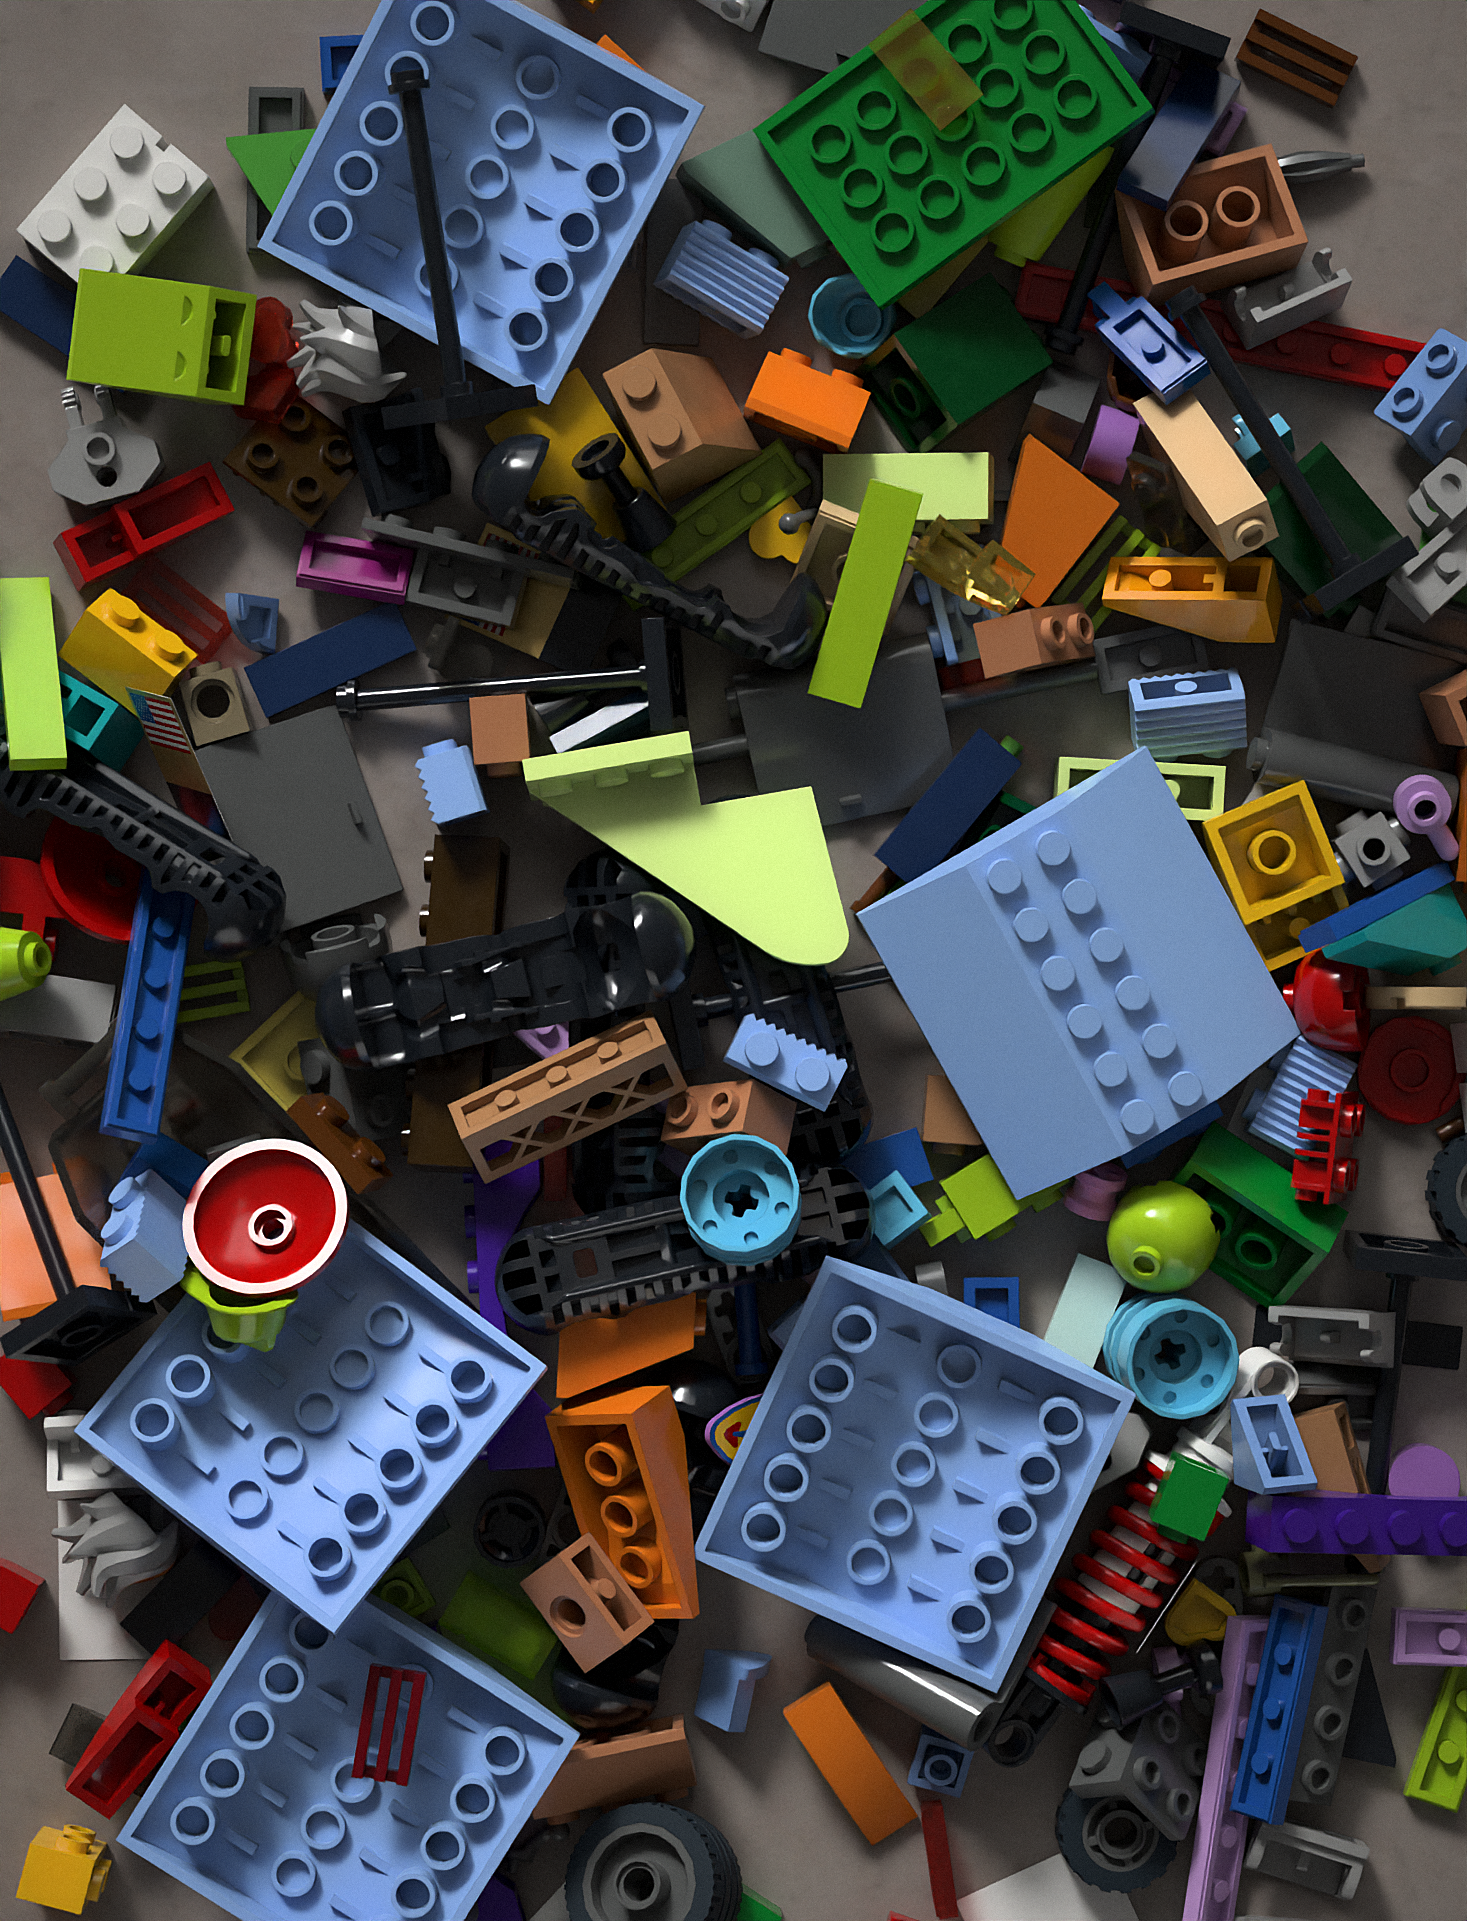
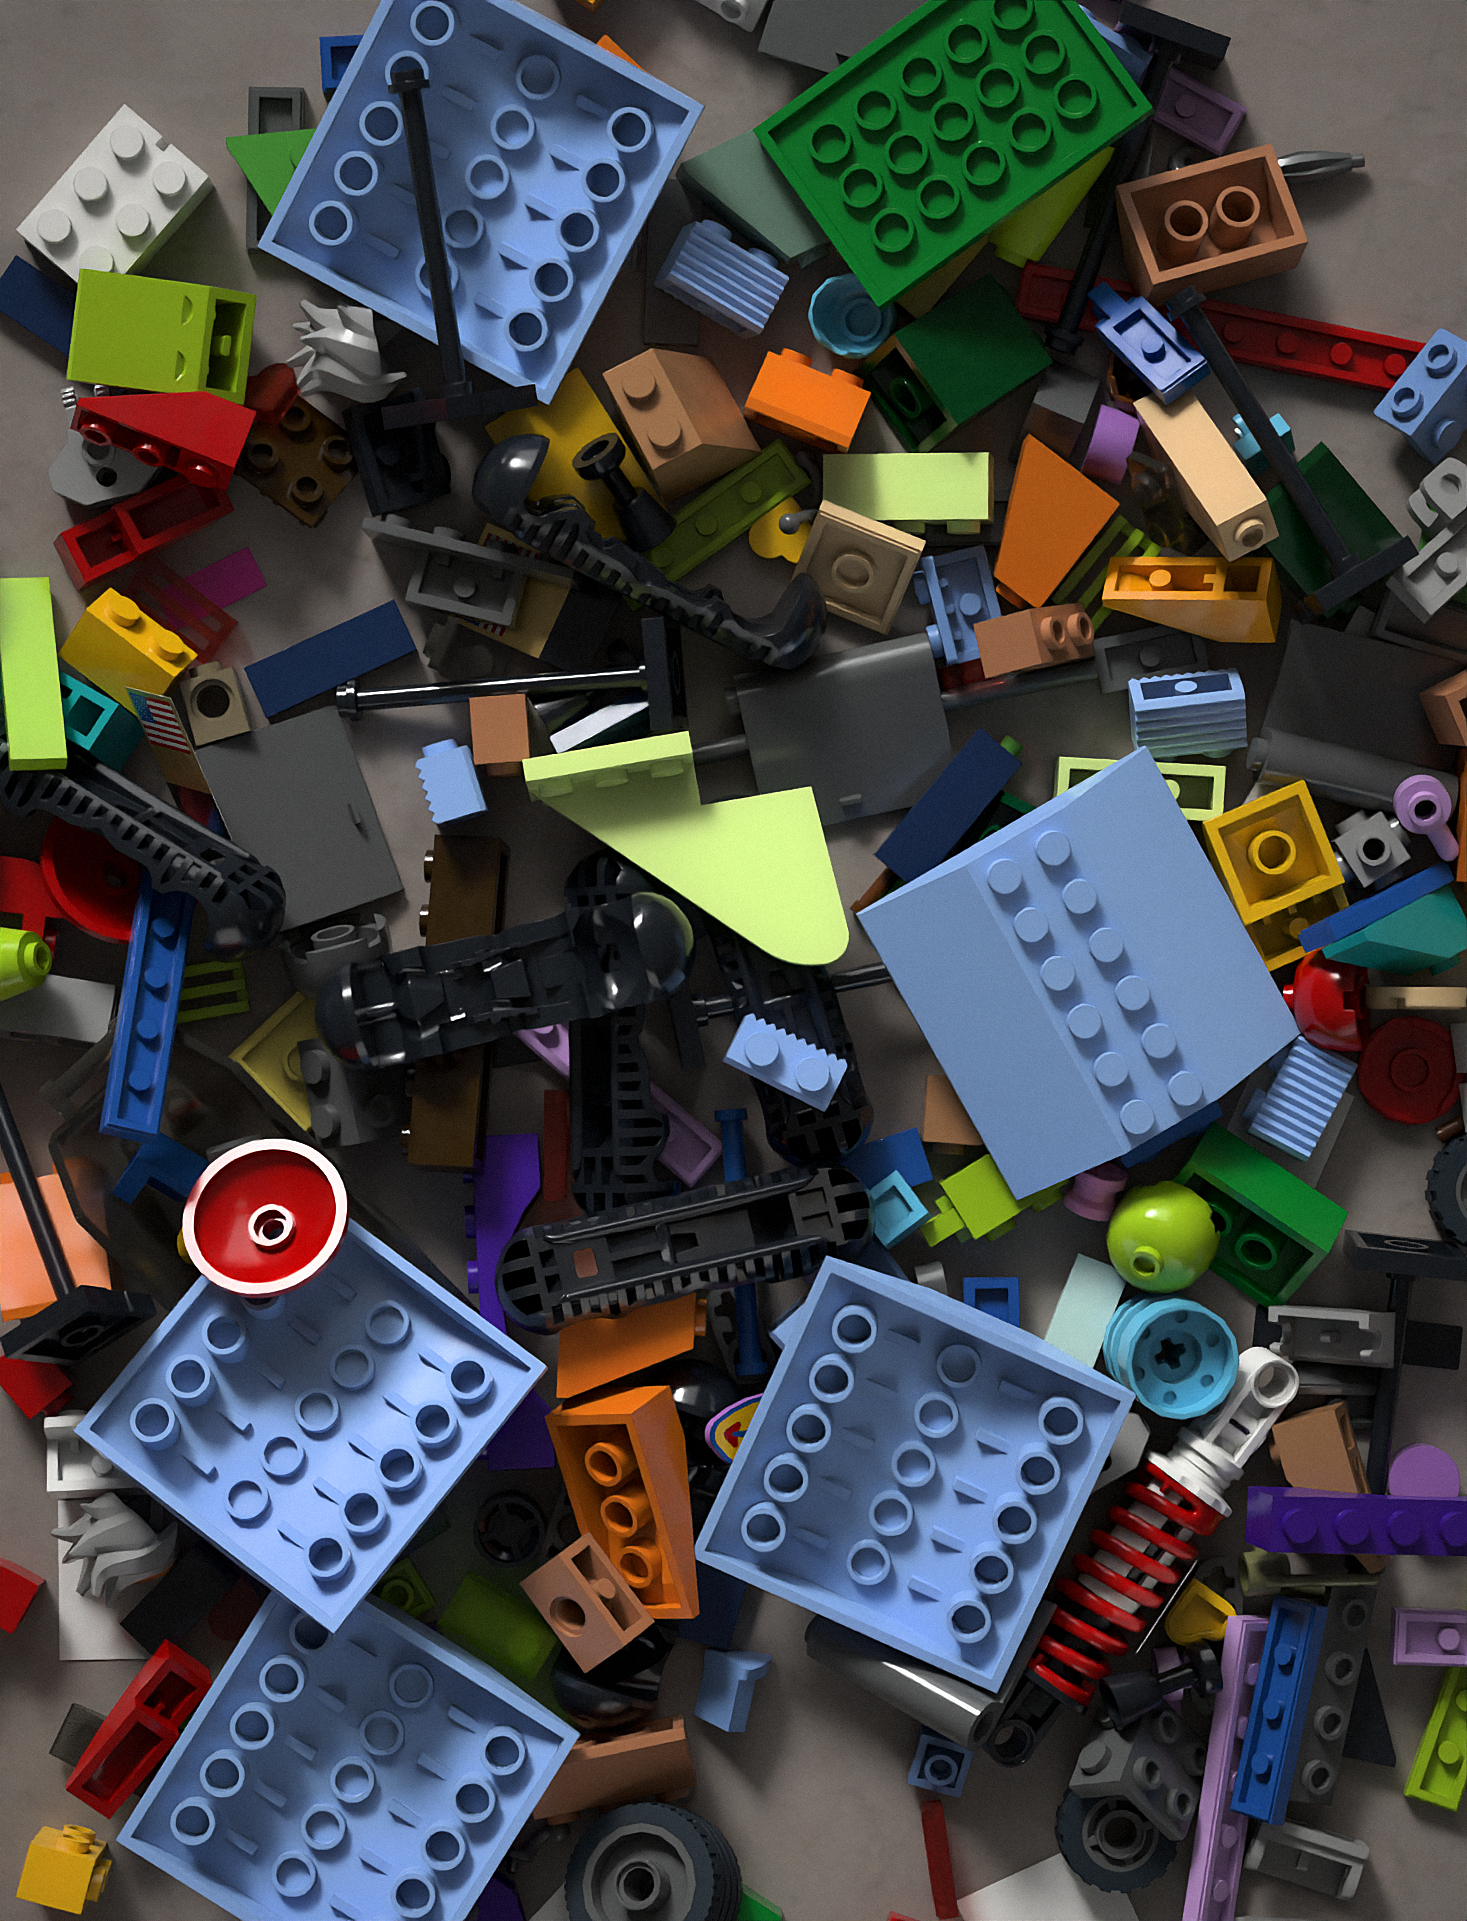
light blue brick [100,1169,189,1303] -> none
lime piece [179,1260,299,1352] -> none
medium blue tile [225,593,279,654] -> none
clear red tile [250,296,299,369] -> none
reddish brown plate [286,1092,394,1195] -> none
magenta tile [296,530,415,605] -> none
dark red tile [351,1663,427,1787] -> none
medium nougat fence [448,1009,688,1184] -> none
nougat brick [660,1079,797,1157] -> none
medium azure wheel [680,1134,802,1266] -> none
orange slope [783,1679,918,1846] -> none
lime tile [807,478,924,709] -> none
clear yellow slope [868,8,983,131] -> none
clear yellow slope [905,514,1036,615] -> none
dark blue tile [1116,59,1241,212] -> none
green brick [1148,1451,1229,1544] -> none
light grey hinge [1220,247,1352,350] -> none
medium blue slope [1230,1394,1318,1495] -> none
reddish brown tile [1234,9,1358,109] -> none
red hinge [1290,1088,1366,1205] -> none
none -> red slope [70,391,257,491]
none -> dark pink sticker [155,547,267,632]
none -> dark blue tile [677,1559,747,1651]

